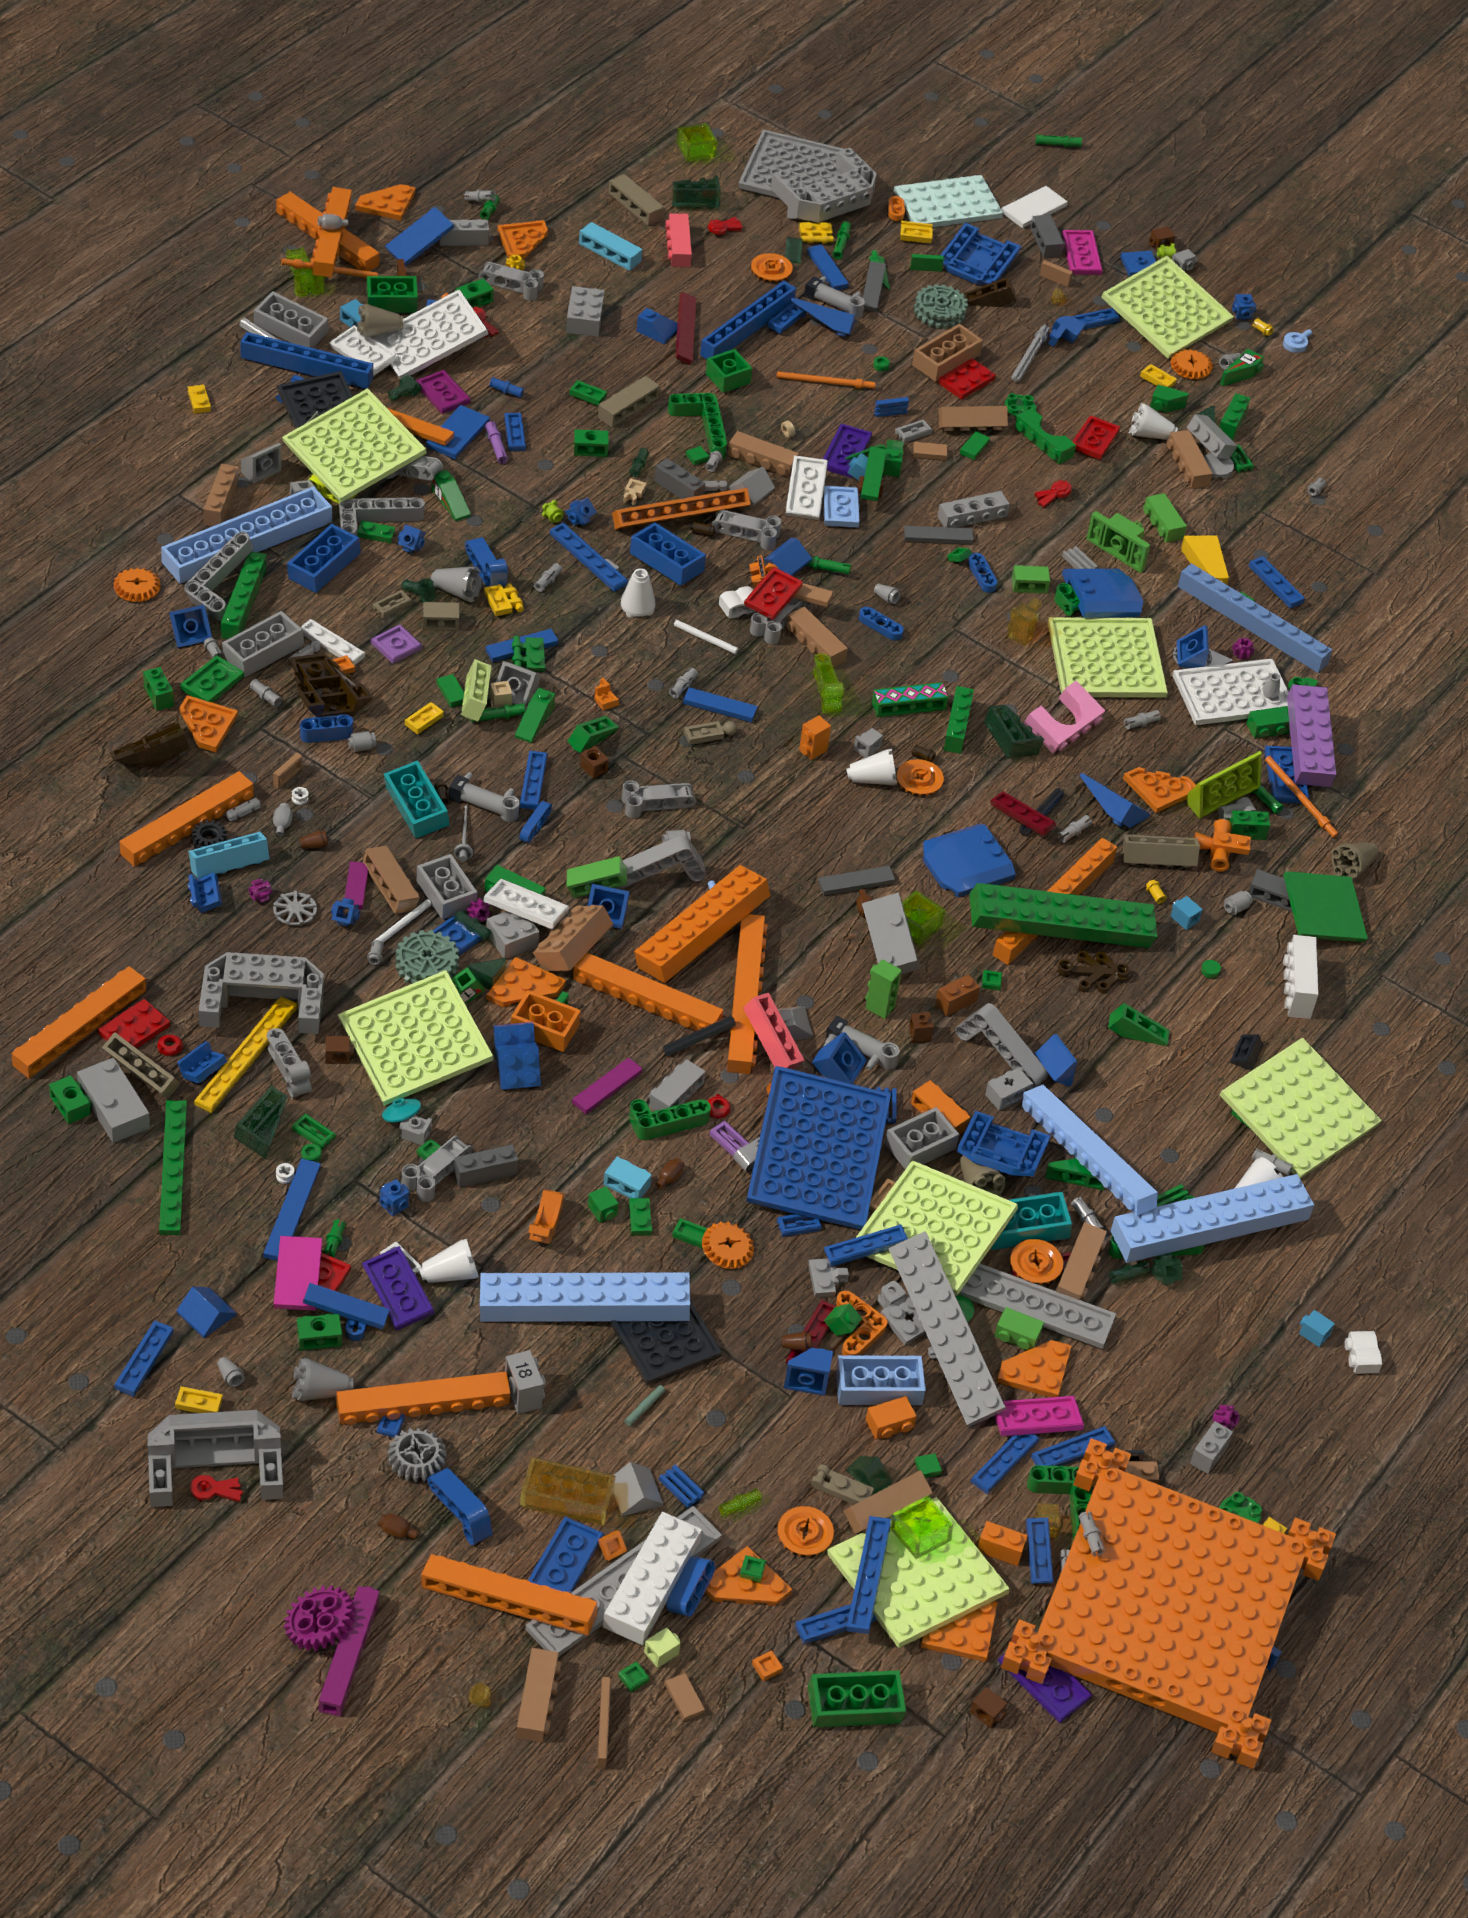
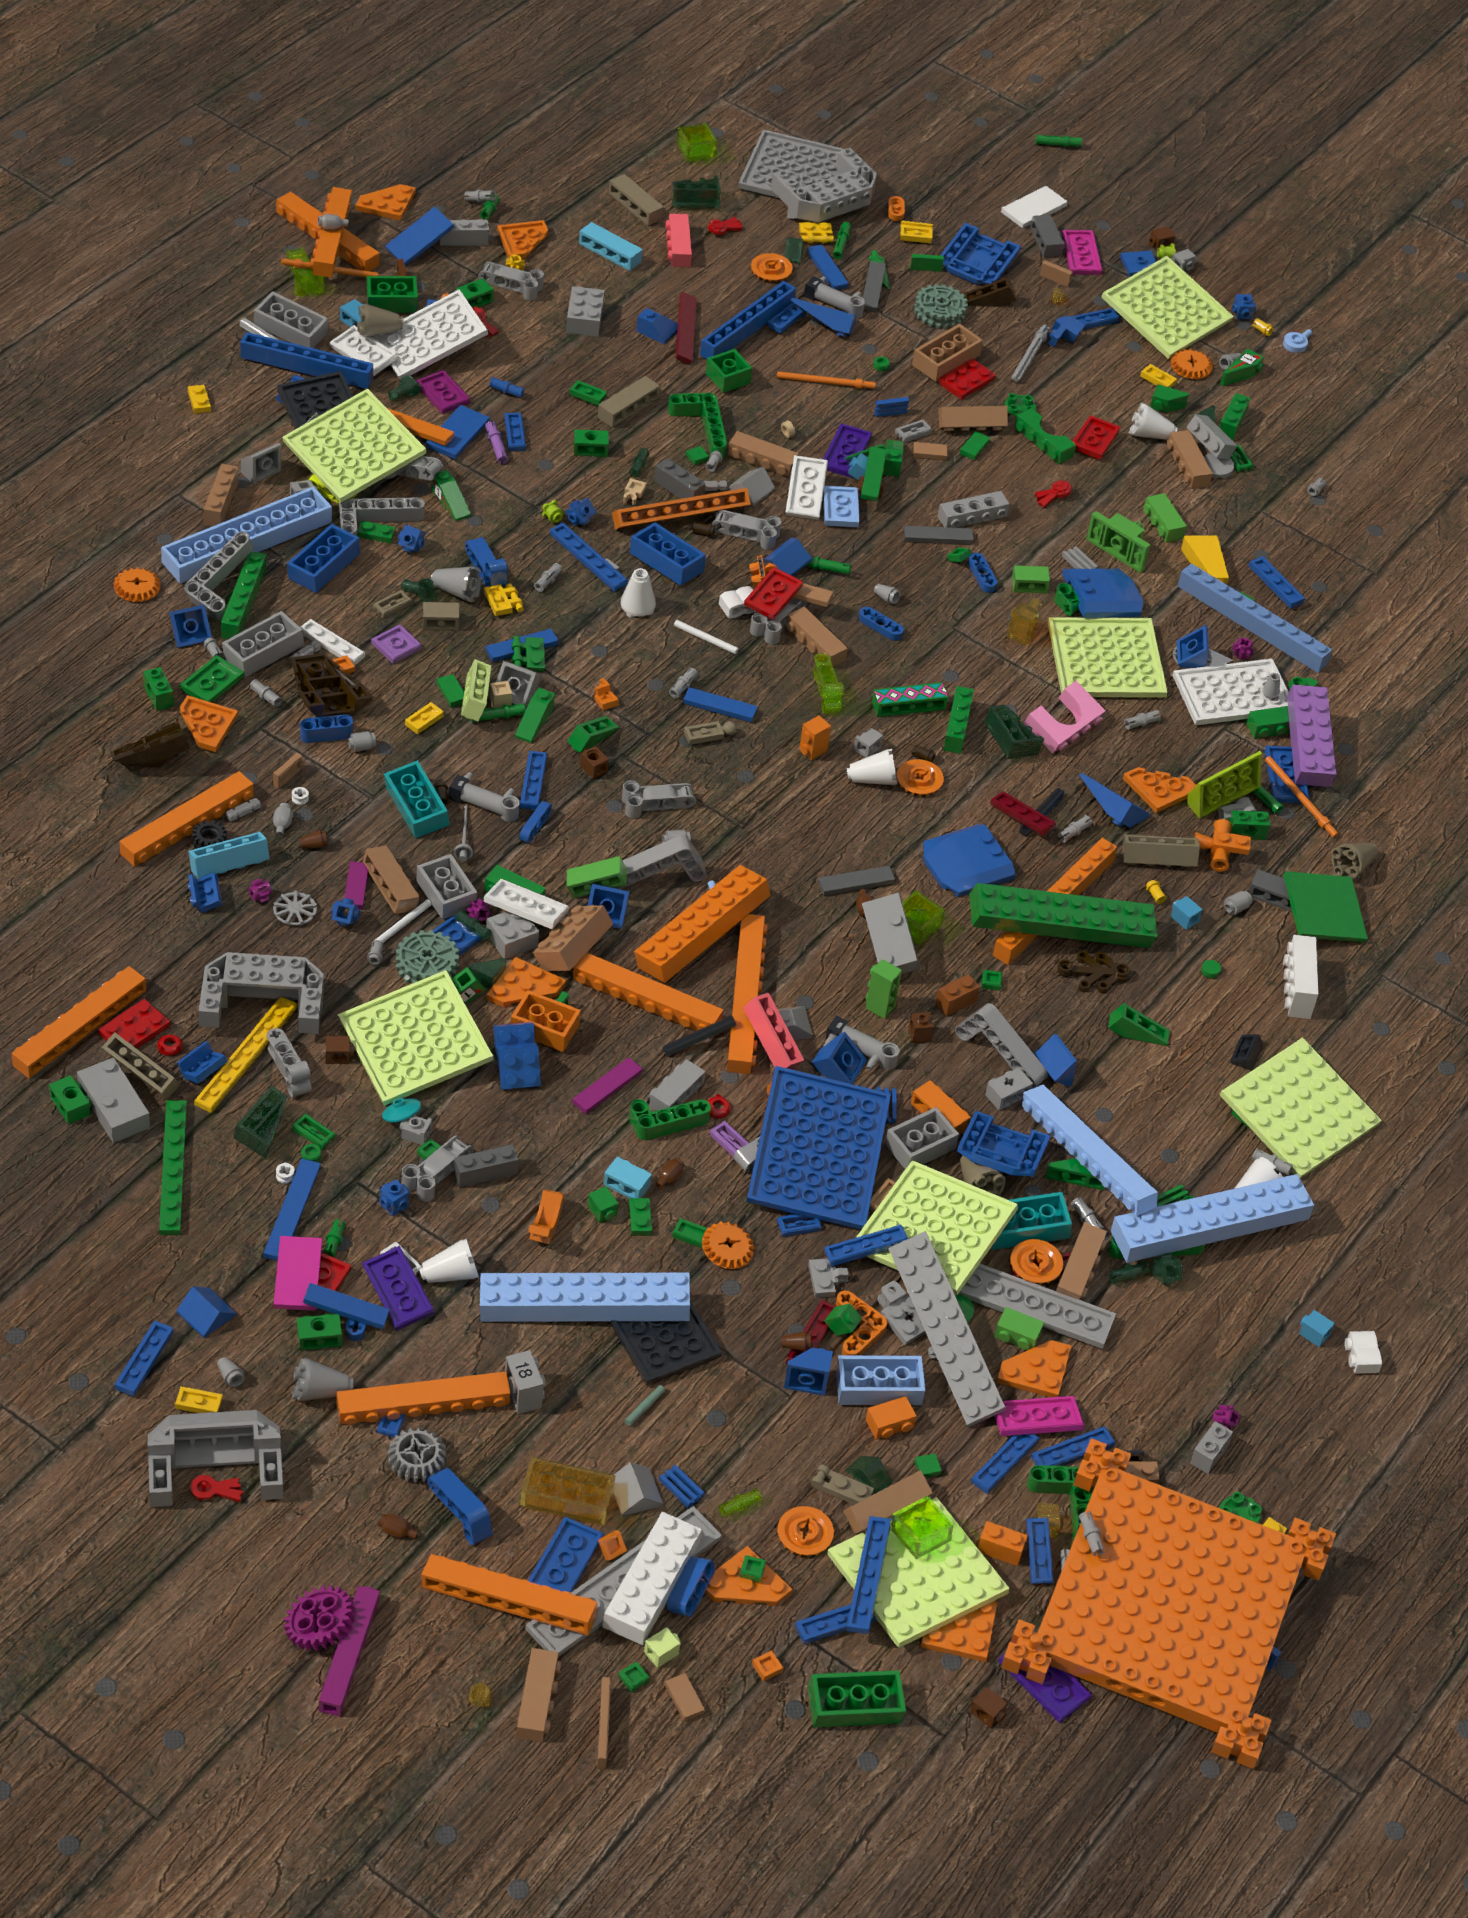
light aqua plate [894,175,1003,227] -> none

